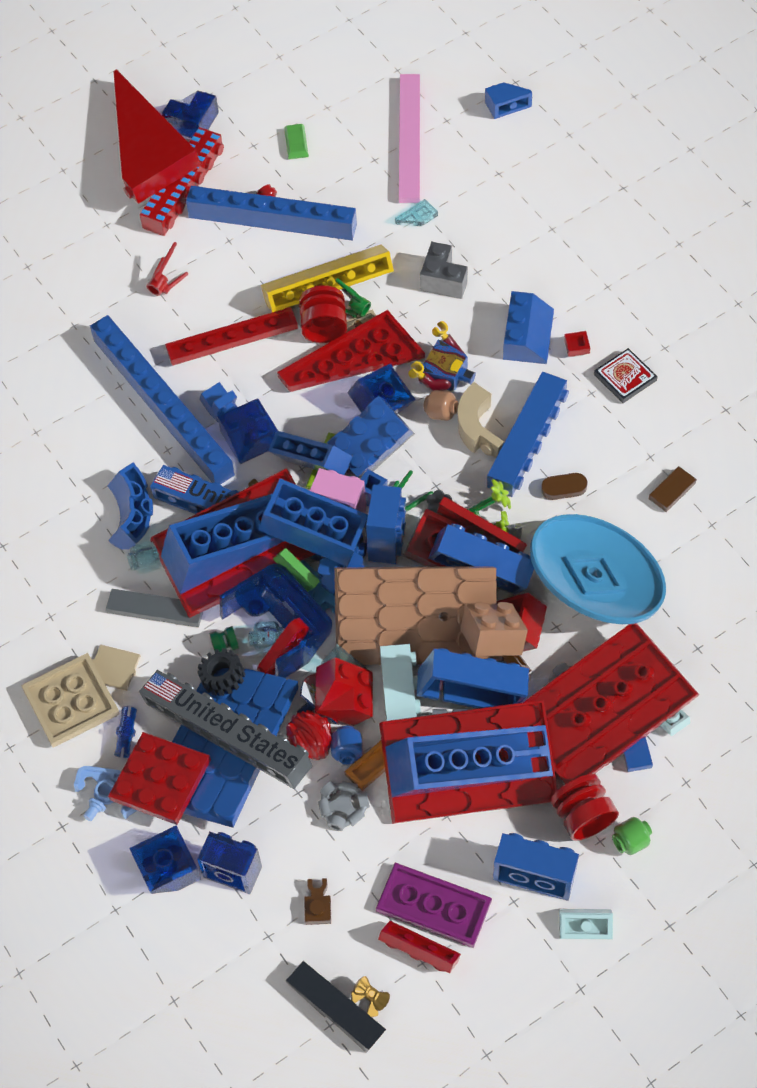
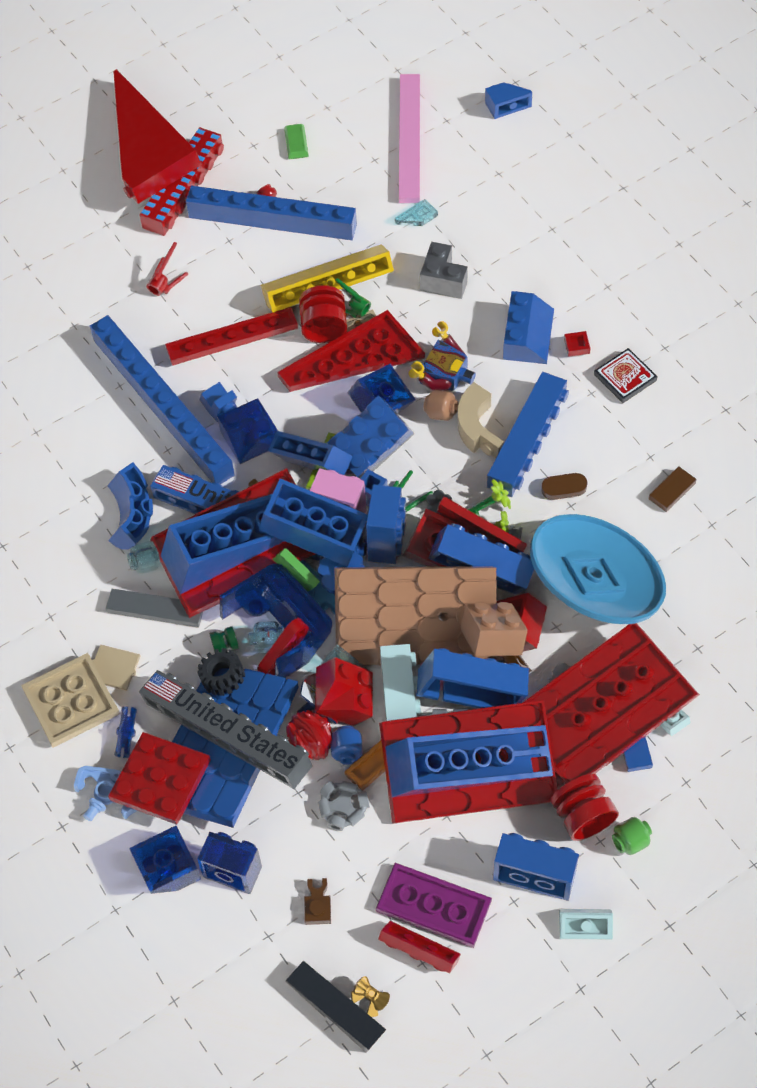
clear blue slope [162,90,219,138] -> none

